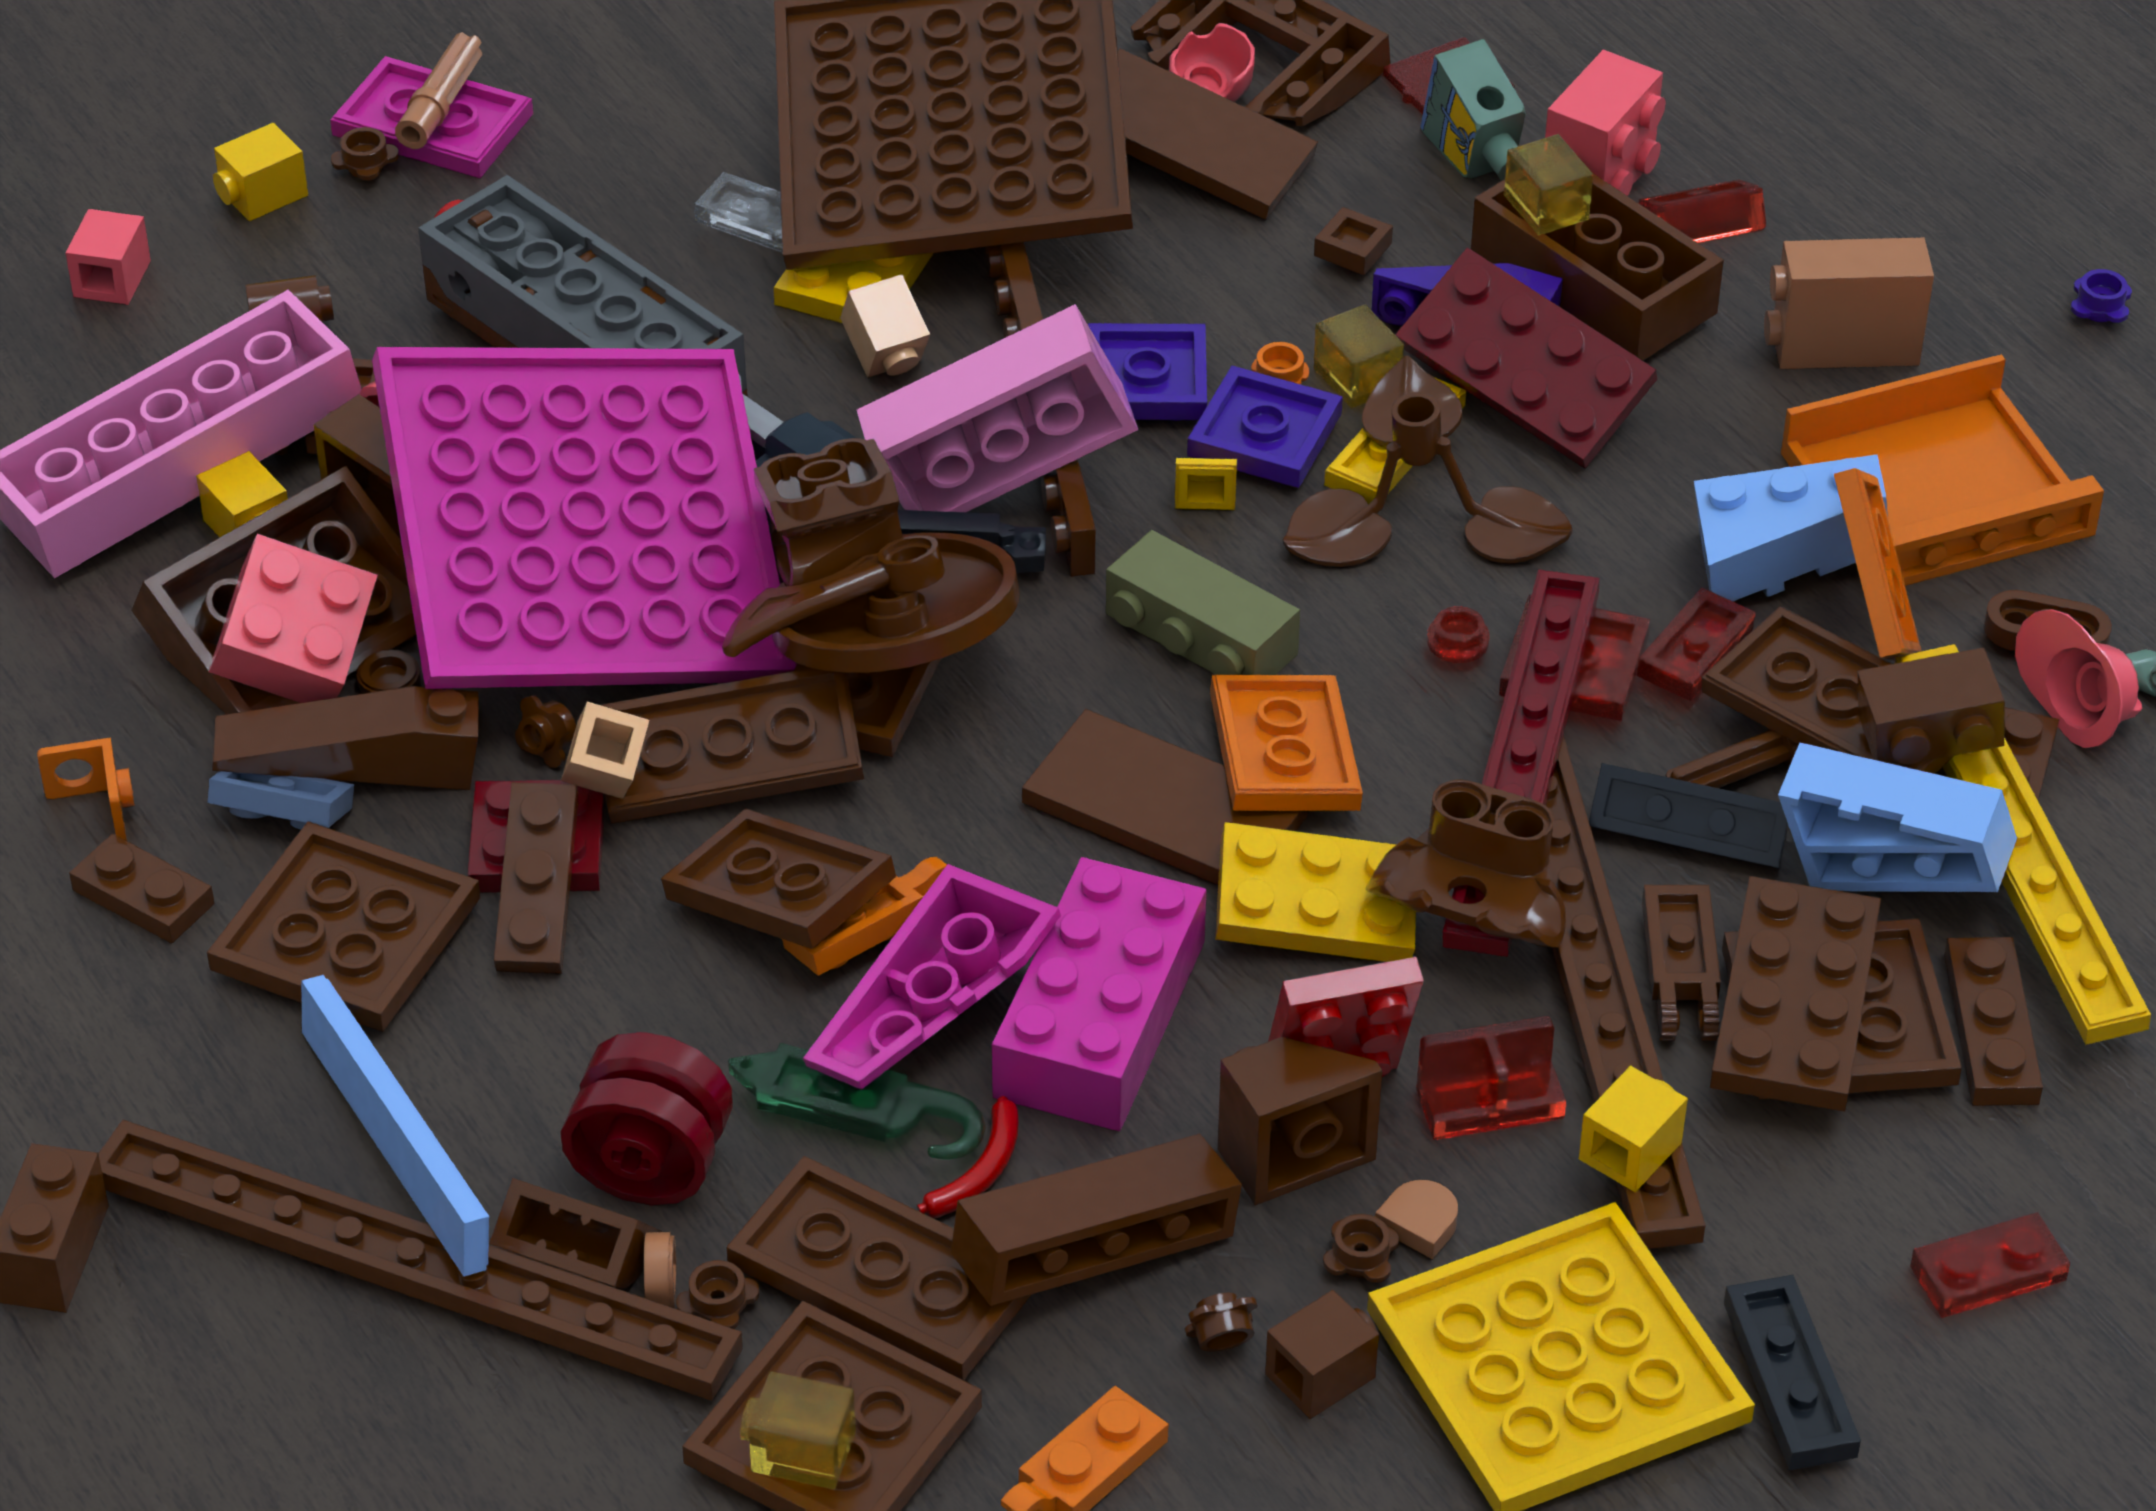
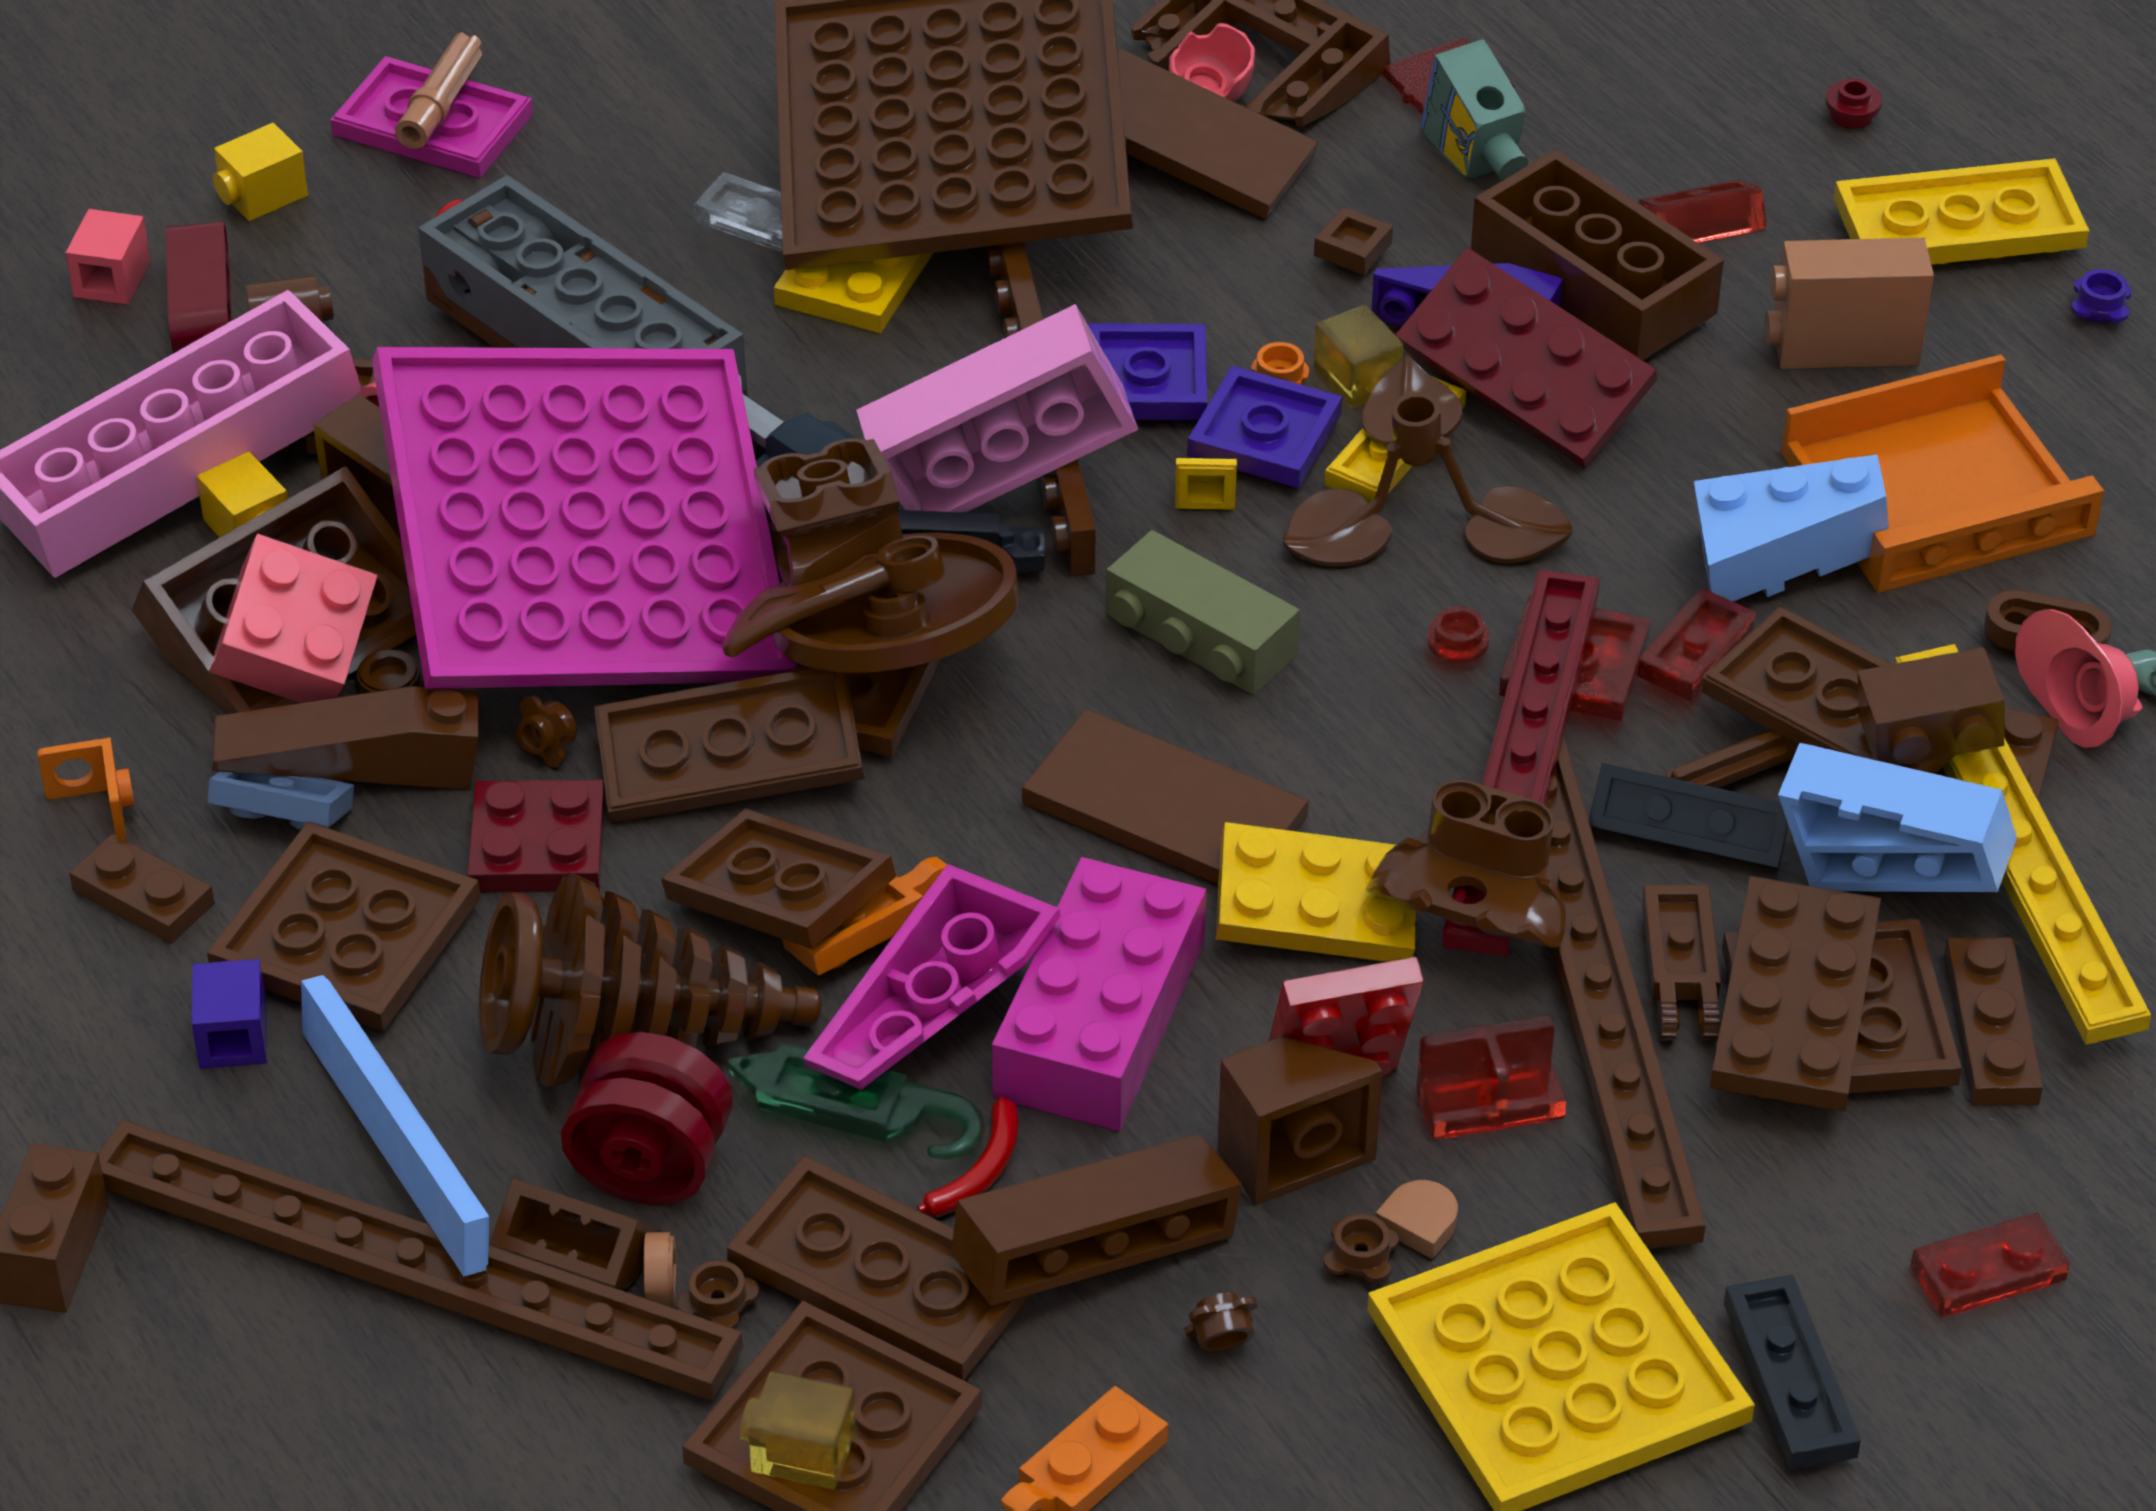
reddish brown plate [331,127,399,180] -> none
reddish brown plate [494,782,579,974] -> none
light nougat brick [561,702,650,799] -> none
light nougat brick [840,275,930,378] -> none
orange tile [1210,675,1363,811] -> none
reddish brown brick [1265,1290,1379,1419] -> none
clear yellow brick [1504,134,1593,235] -> none
coral brick [1544,49,1666,196] -> none
yellow brick [1578,1065,1688,1193] -> none
orange tile [1834,468,1922,661] -> none
none -> dark red beam [166,222,232,353]
none -> dark purple brick [192,959,267,1069]
none -> reddish brown plant [479,872,822,1087]
none -> dark red plate [1825,78,1882,129]
none -> yellow plate [1833,158,2089,264]

